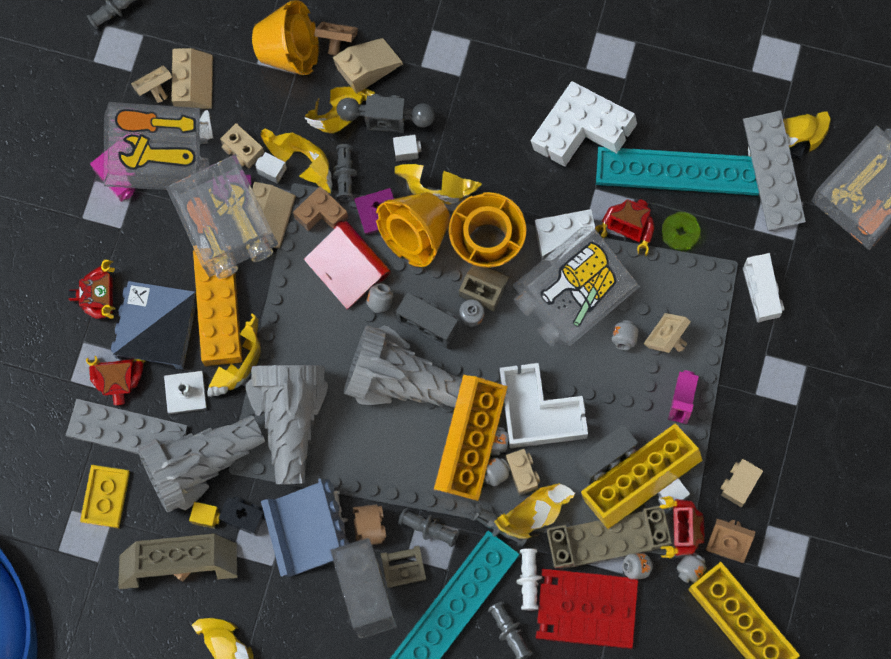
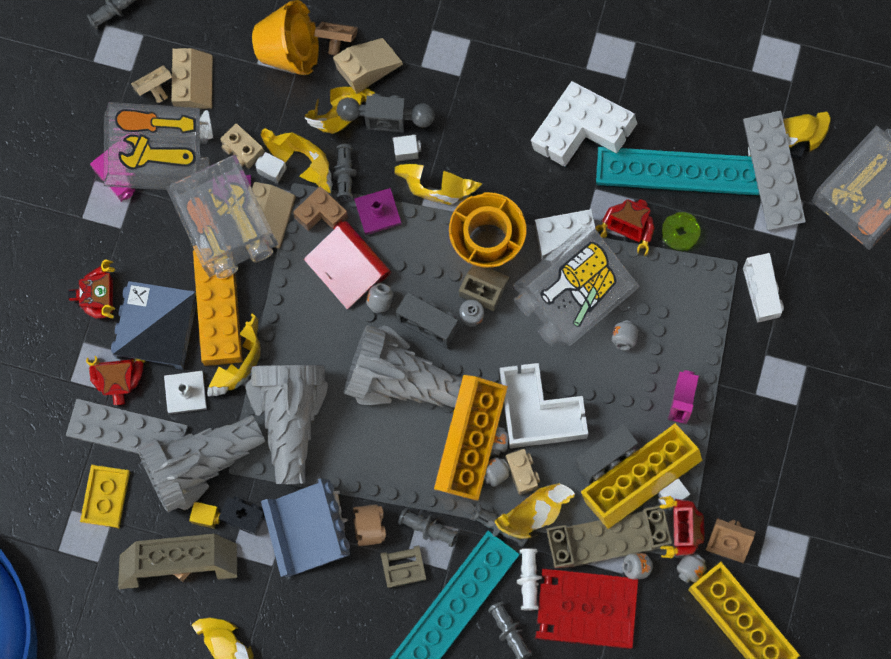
clear brick [330,538,397,639] -> none
light orange cone [376,192,450,267] -> none
tan tile [644,313,691,353] -> none
tan brick [721,459,763,507] -> none

